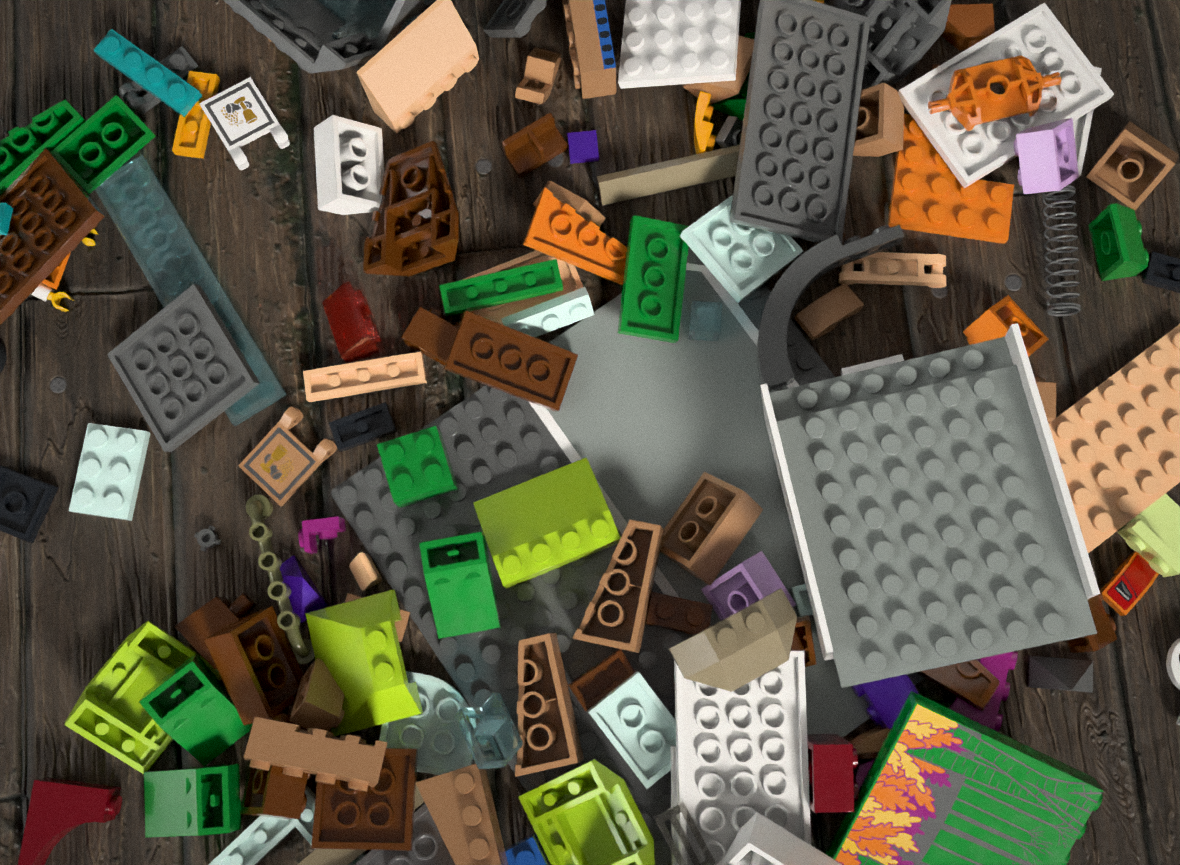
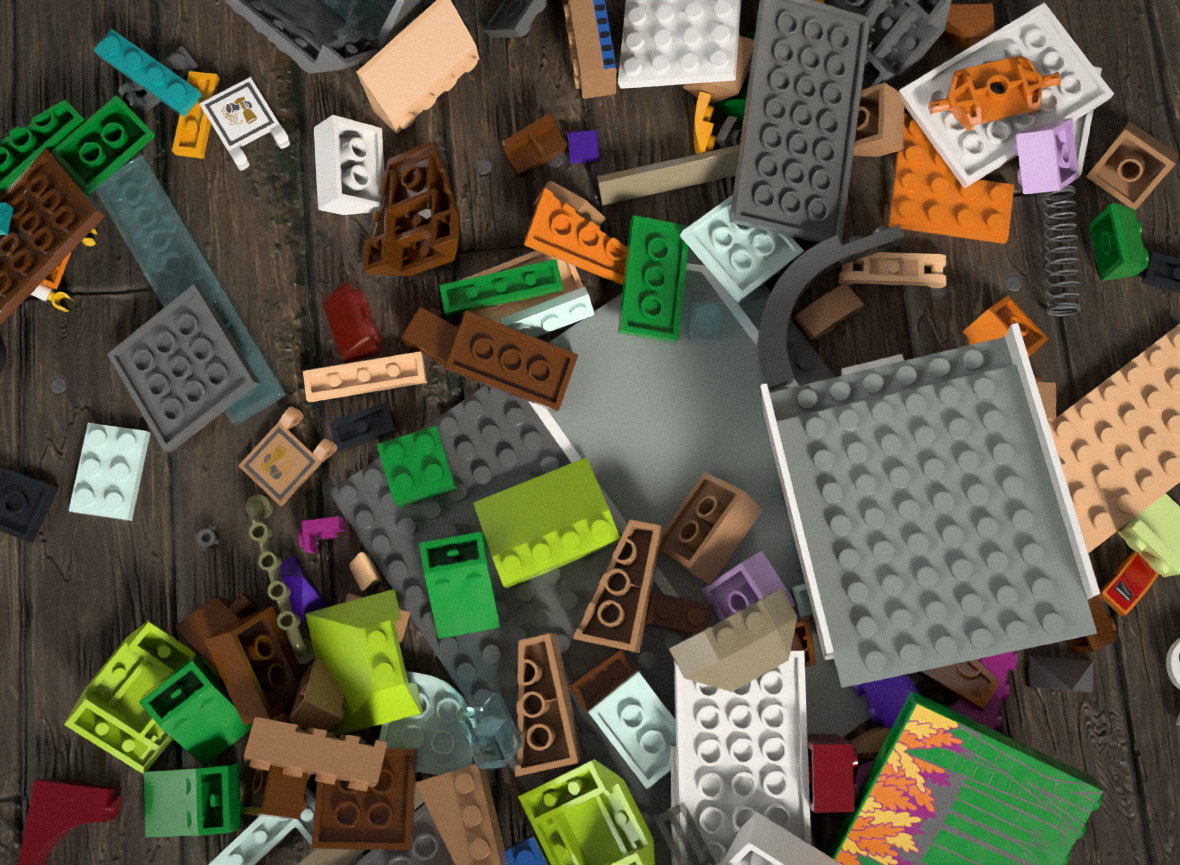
medium nougat slope [515,48,562,105] -> none

